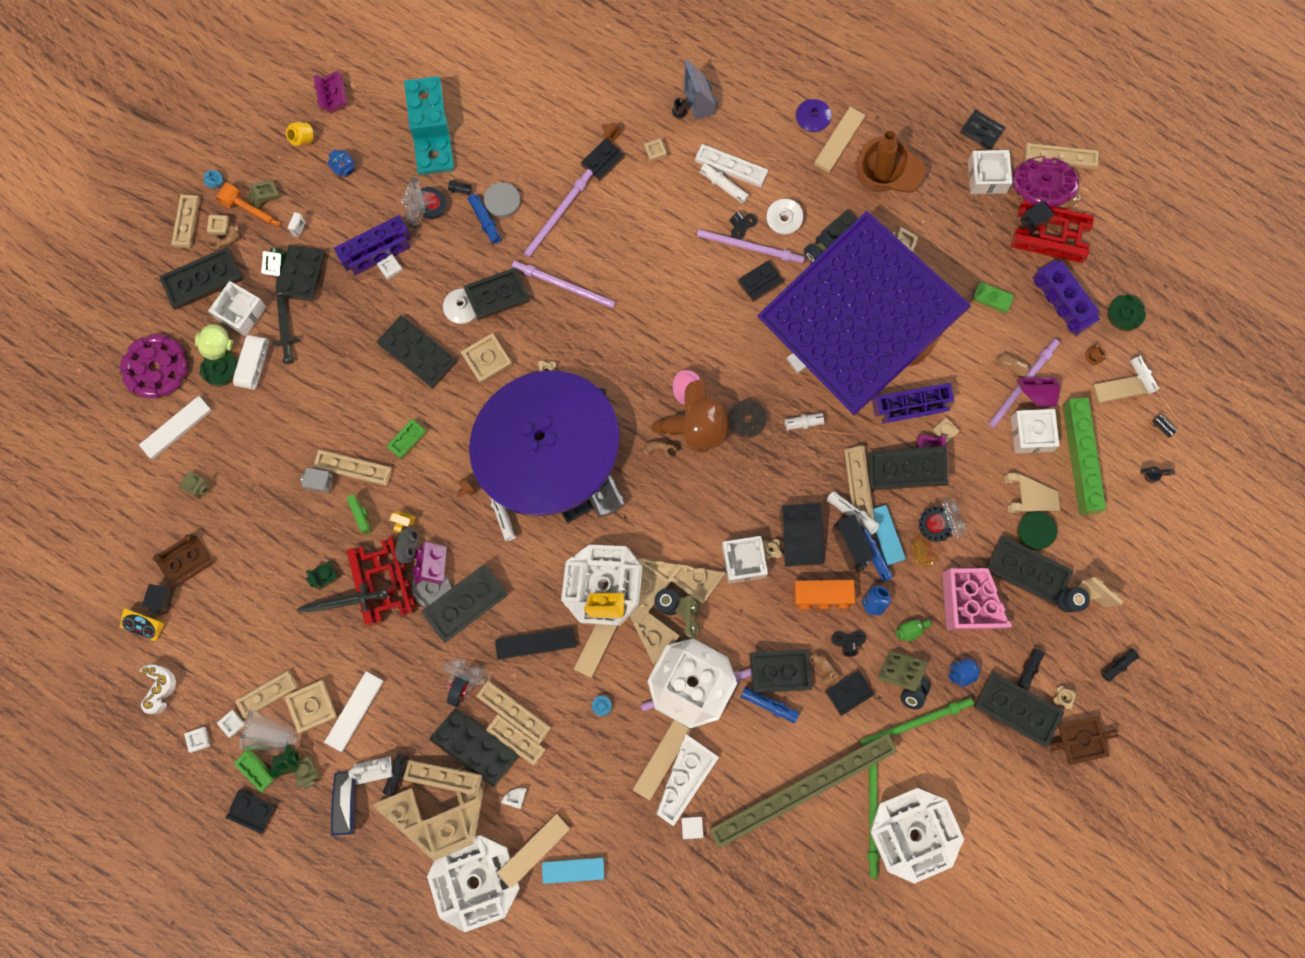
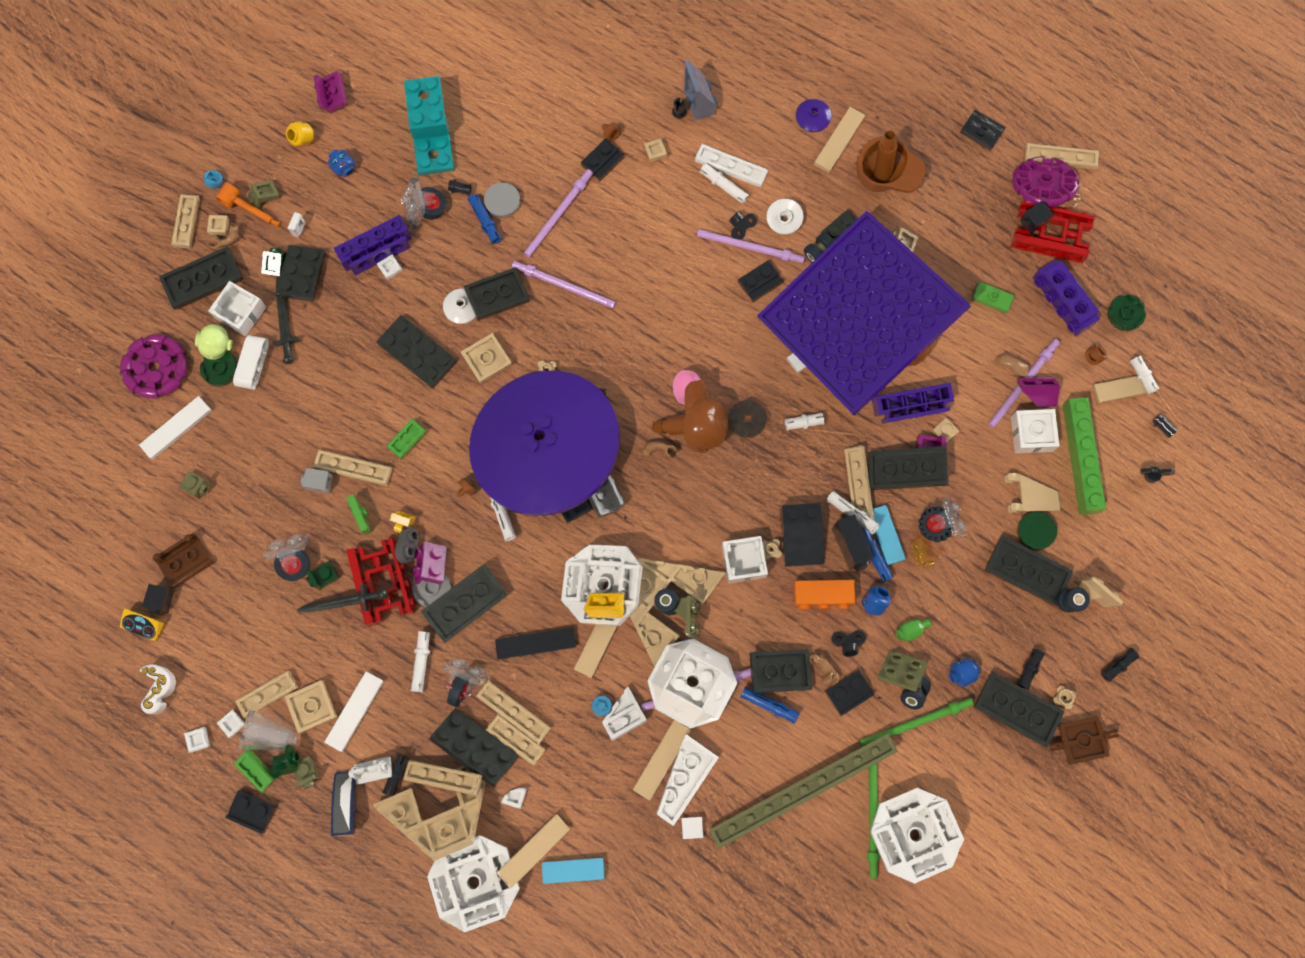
bright pink wedge [942,568,1012,631] -> none
white container [968,150,1012,194] -> none
none -> clear plate [263,533,310,581]
none -> white pin [410,631,431,692]
none -> white wing [602,687,647,741]

